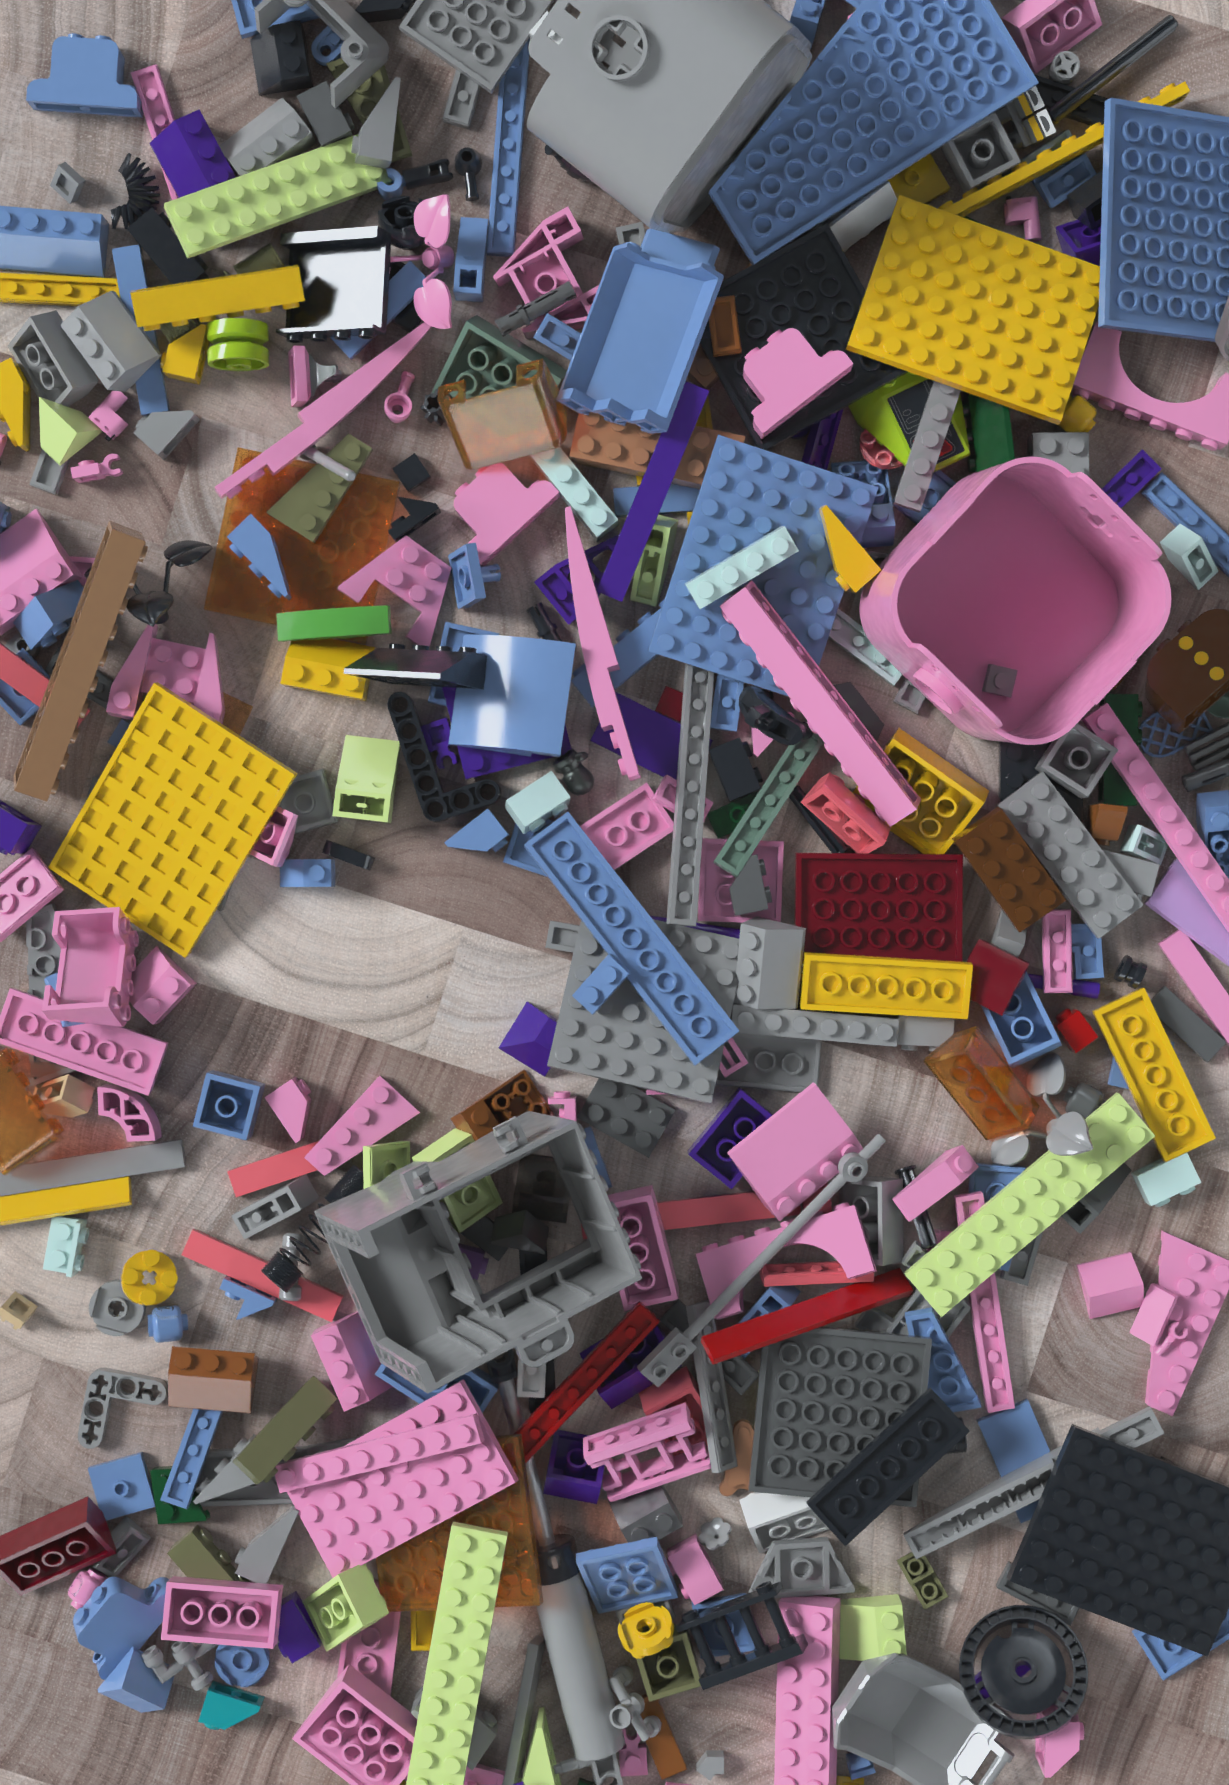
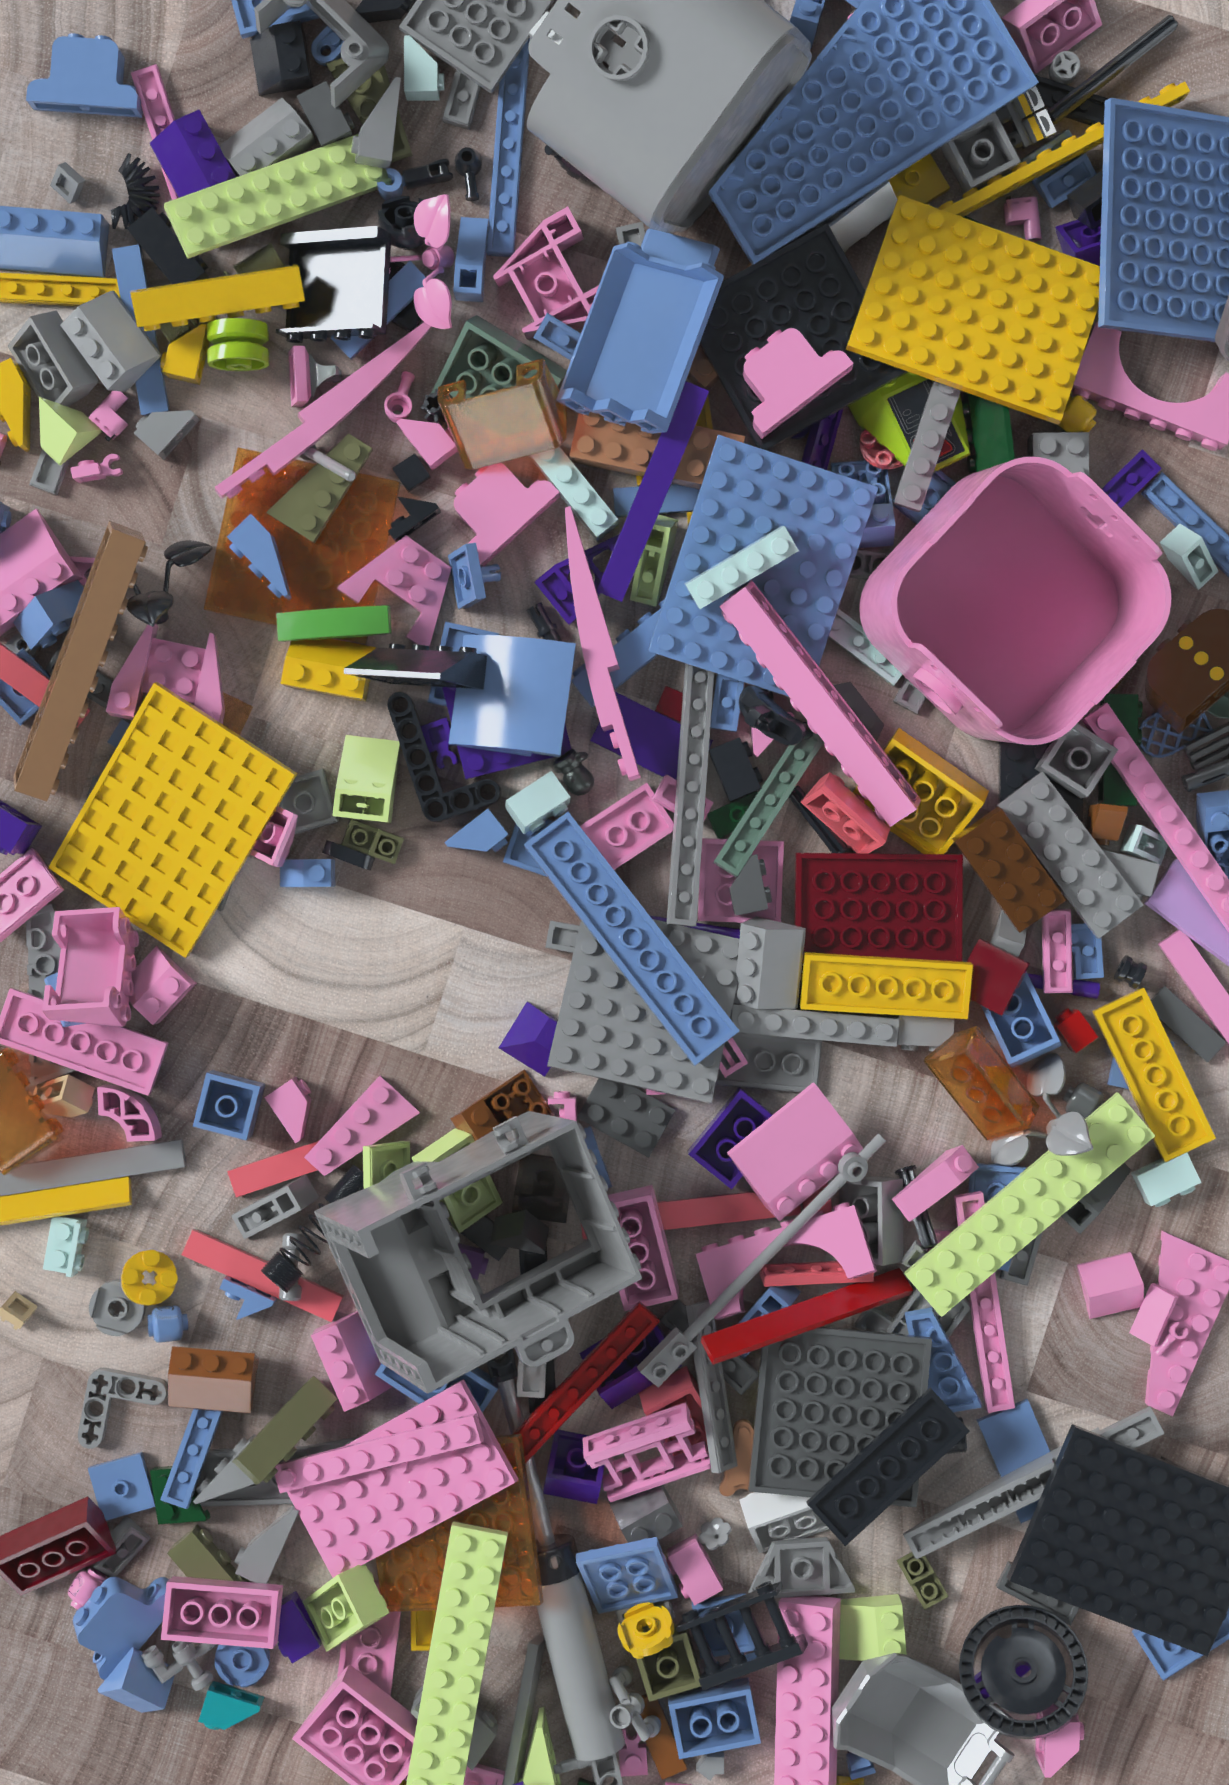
dark grey pin [495,281,577,337] -> none
medium blue plate [572,954,631,1015] -> none
dark orange tile [709,295,742,357] -> none
yellow slope [819,505,881,593] -> none
light grey plate [982,664,1018,697] -> none
none -> olive slope [341,819,404,864]
none -> bright pink slope [396,419,458,471]
none -> light aqua slope [404,35,445,101]
none -> medium blue brick [668,1677,761,1759]

